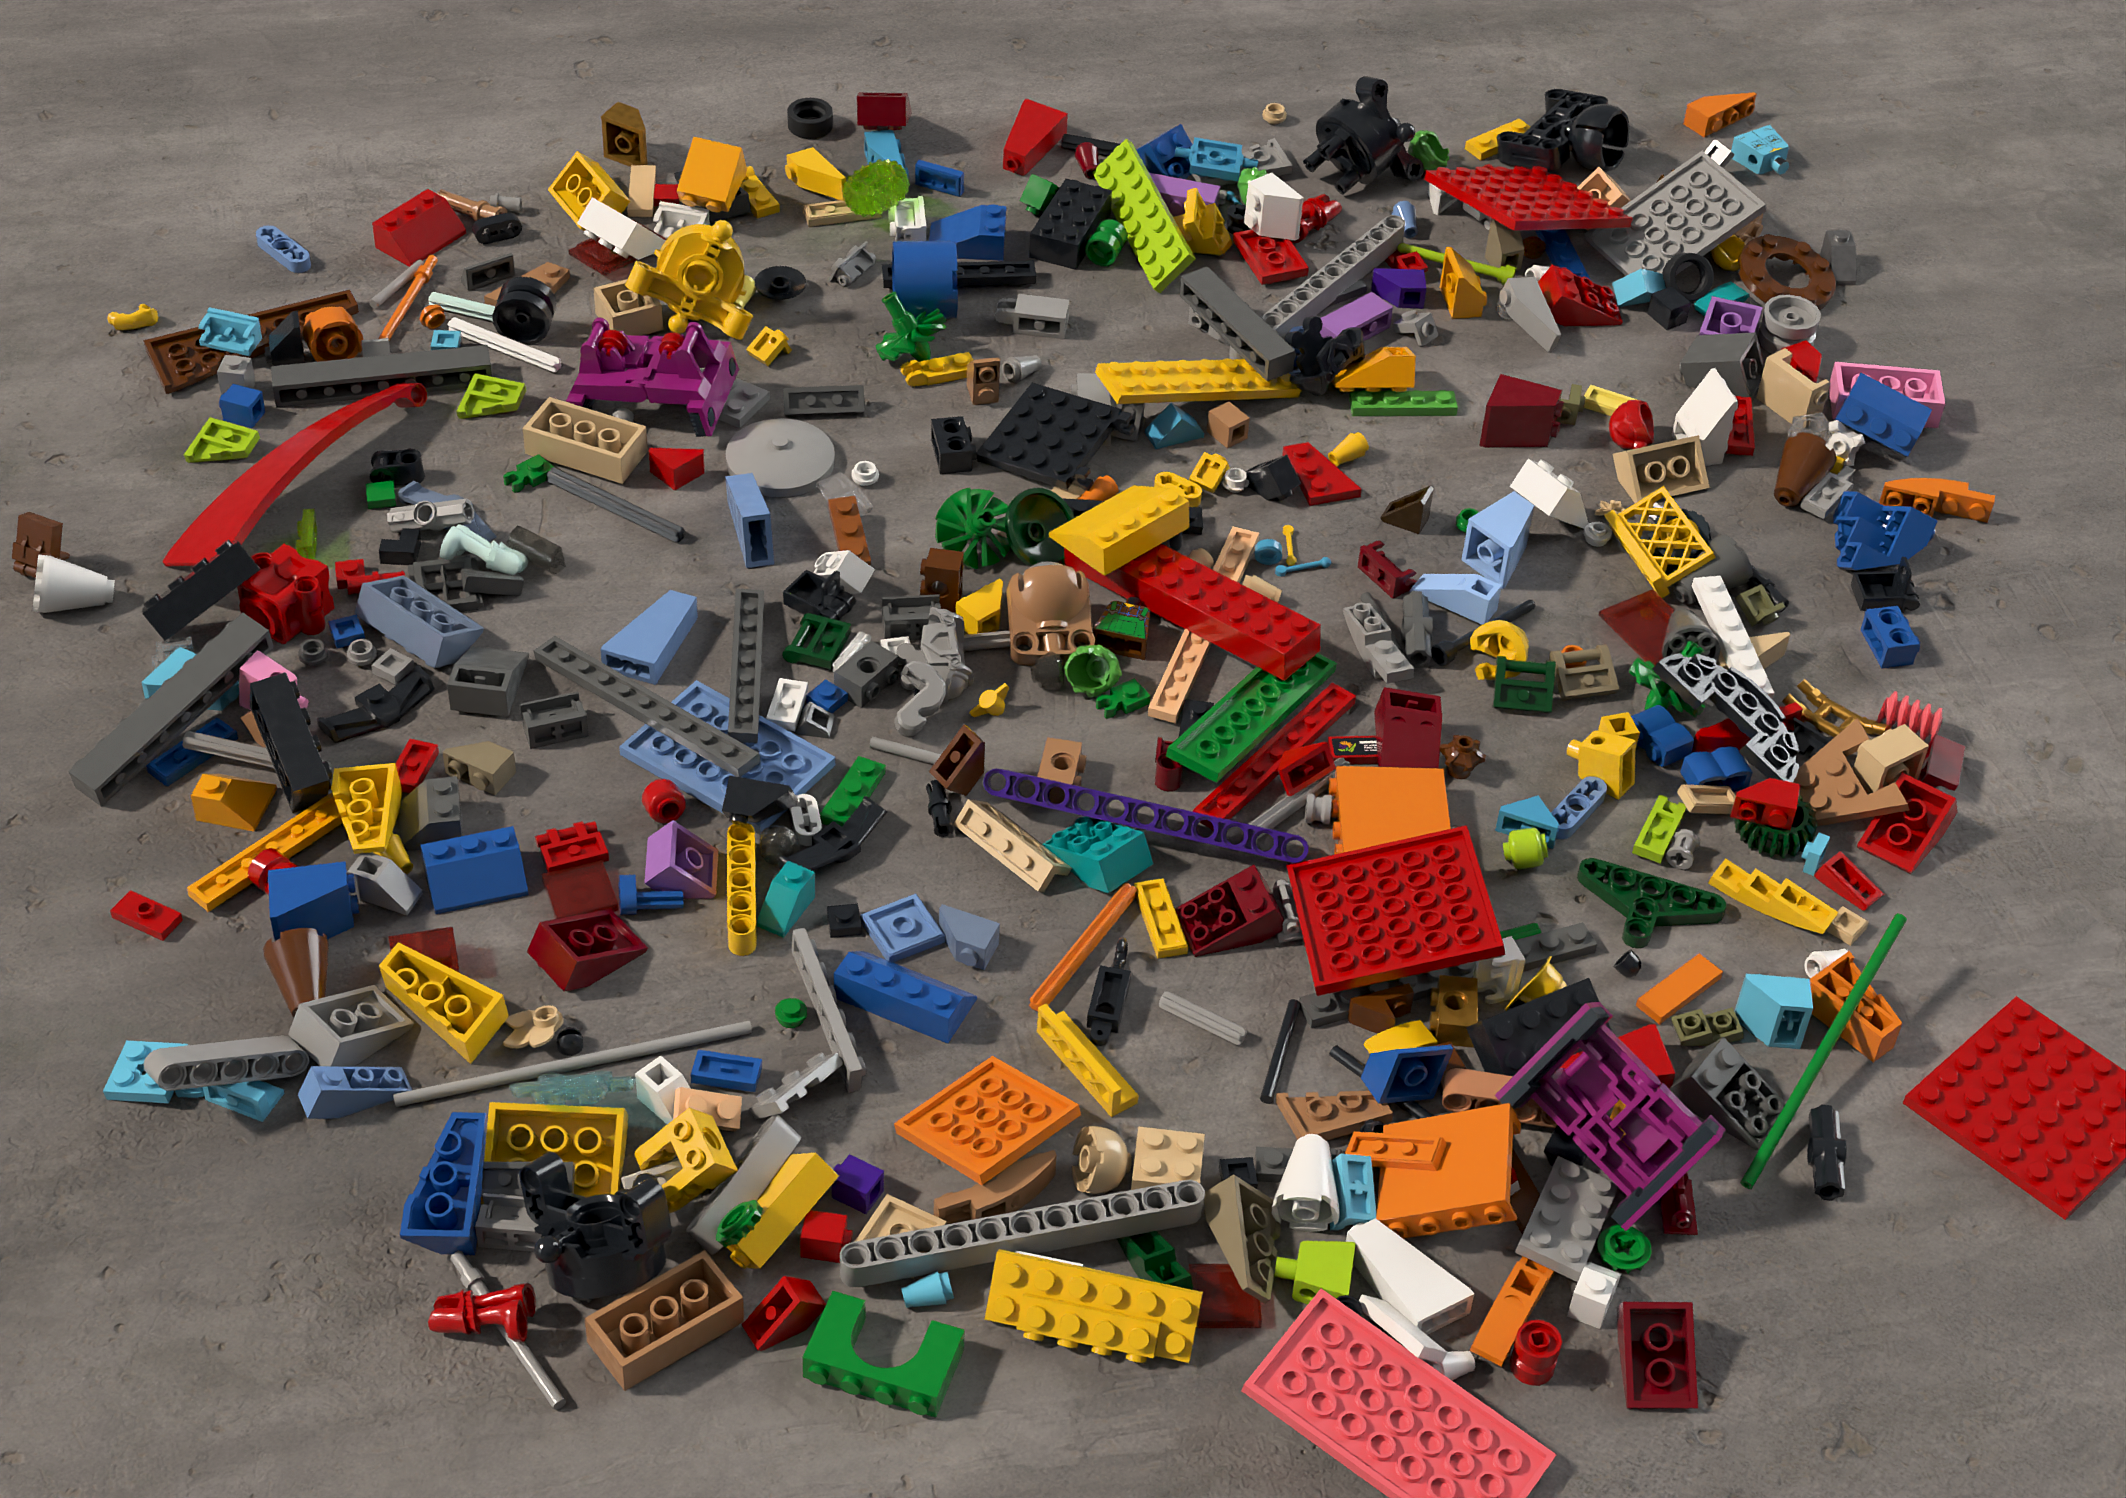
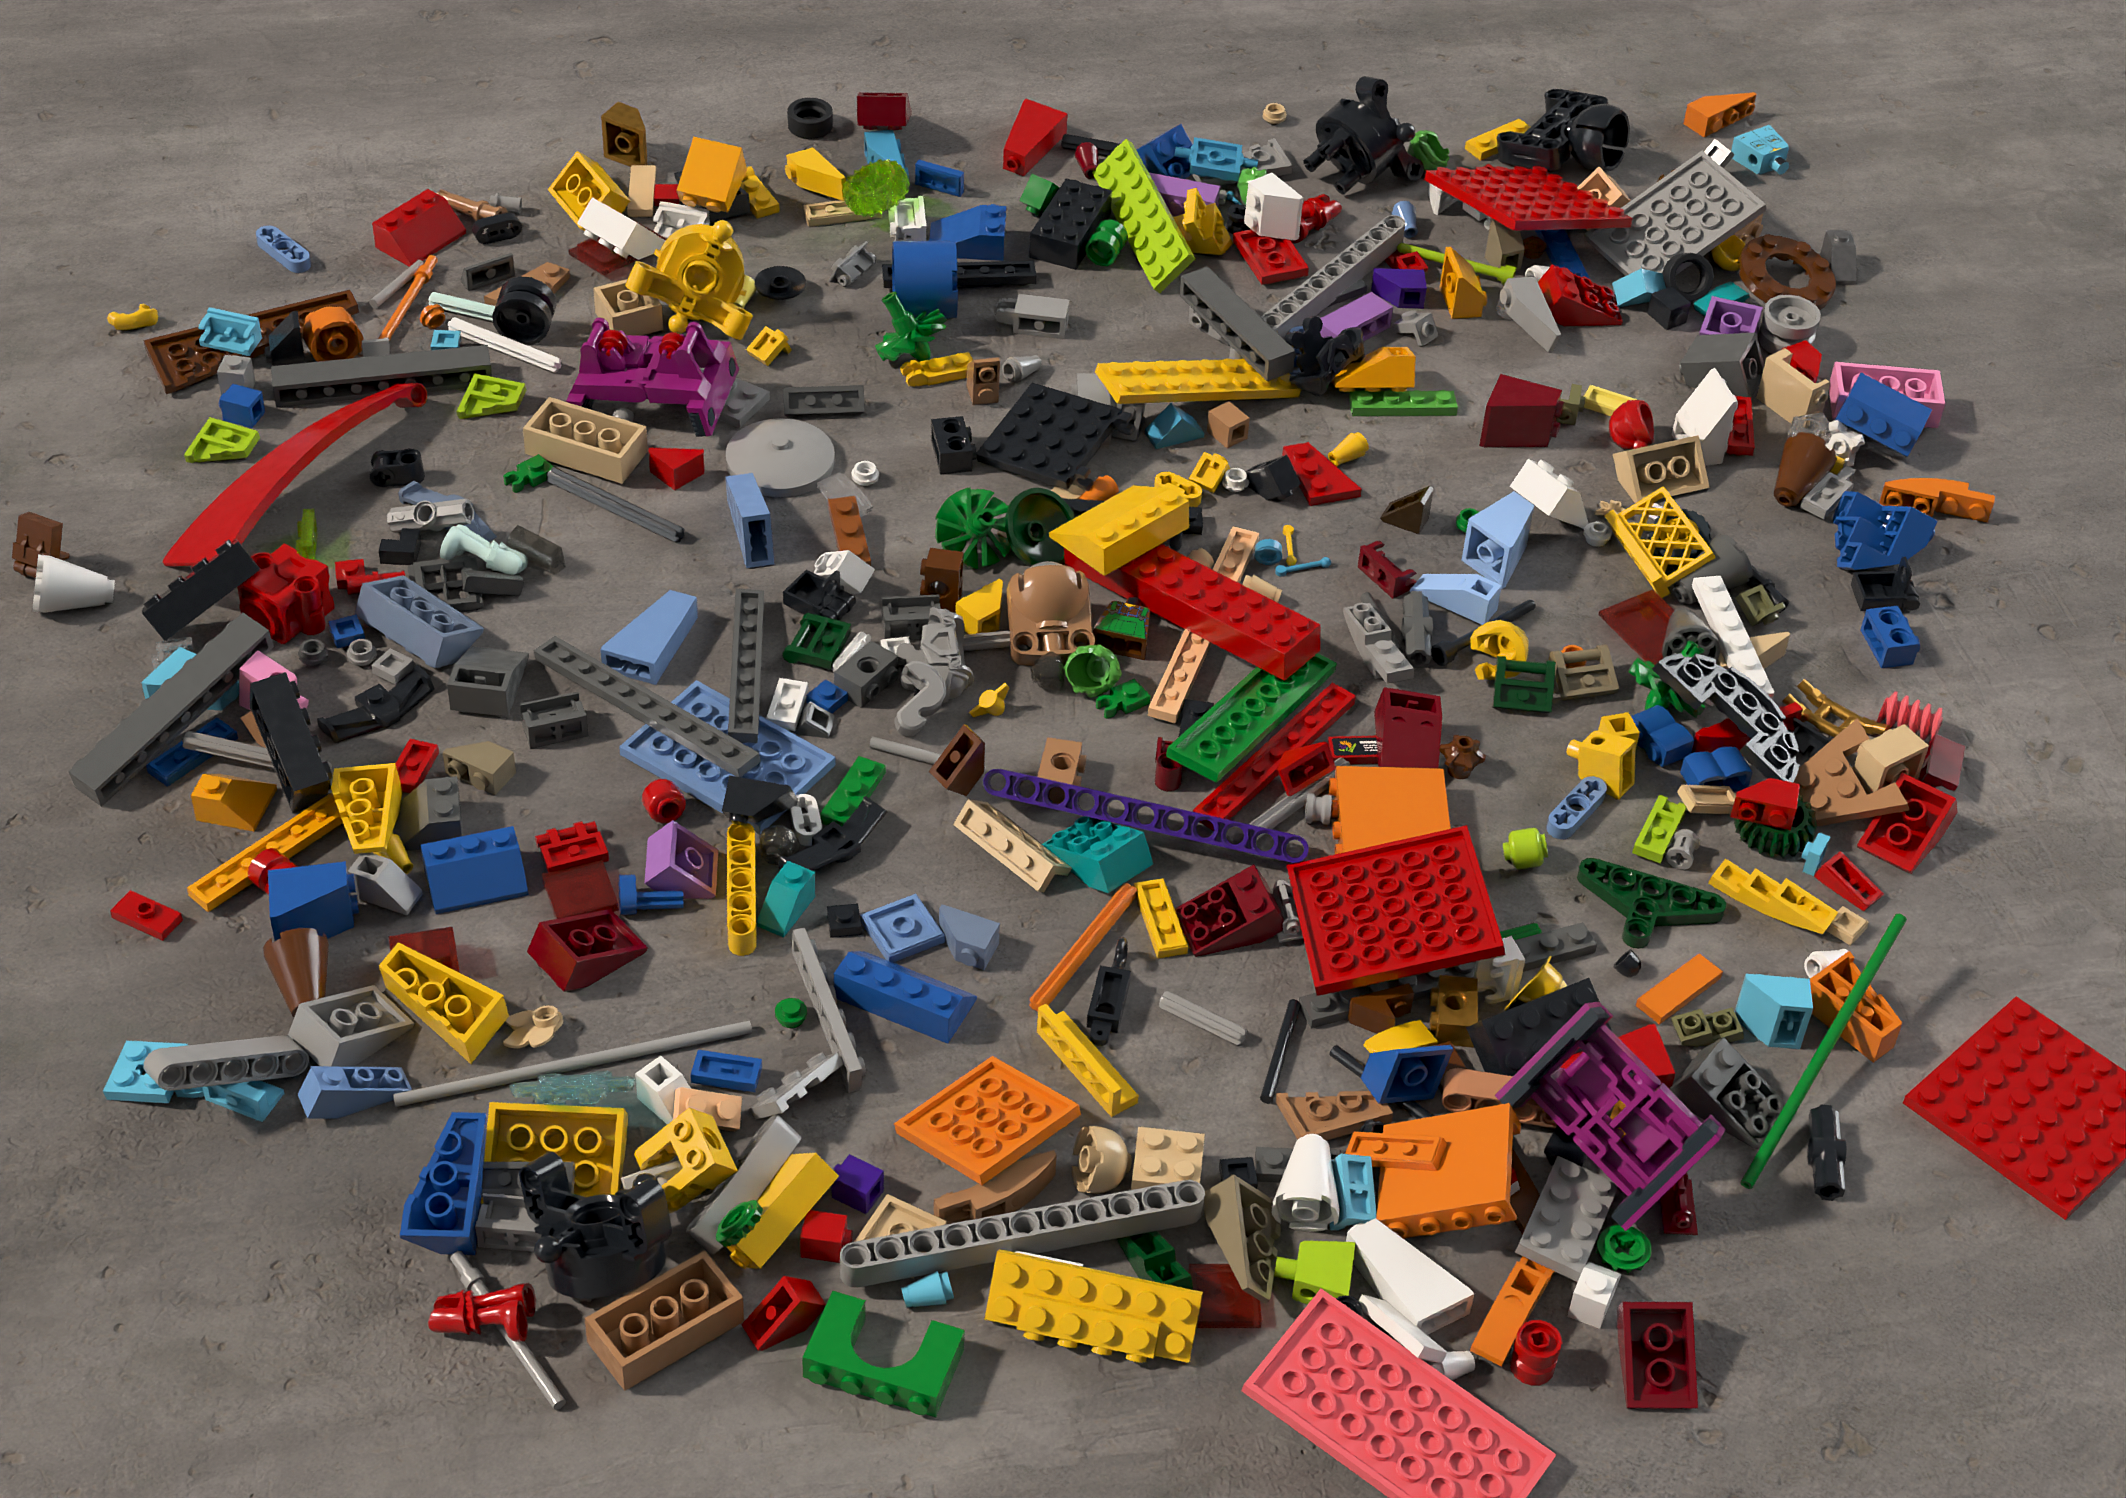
green tile [365,481,396,509] -> none
black hinge [557,1027,584,1056] -> none
black pin [926,780,954,837] -> none
dark azure slope [1495,795,1559,849] -> none

